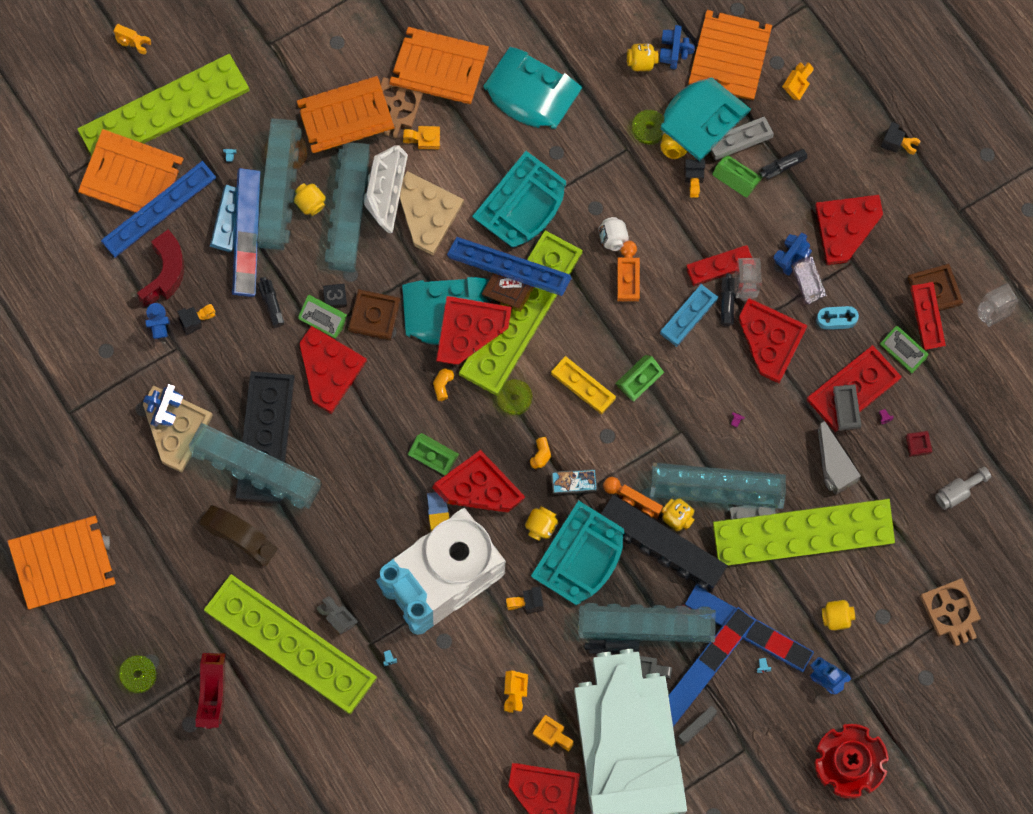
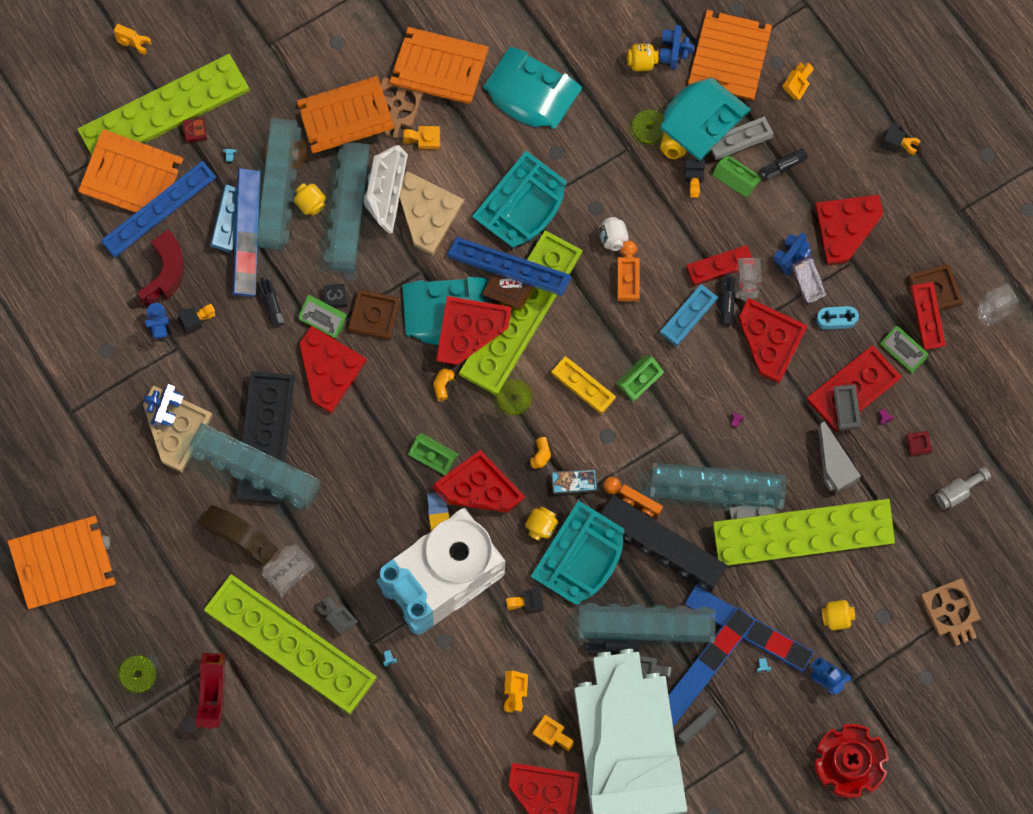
yellow head [661,498,695,531] -> none
none -> tile [183,118,208,143]
none -> clear brick [262,543,314,597]

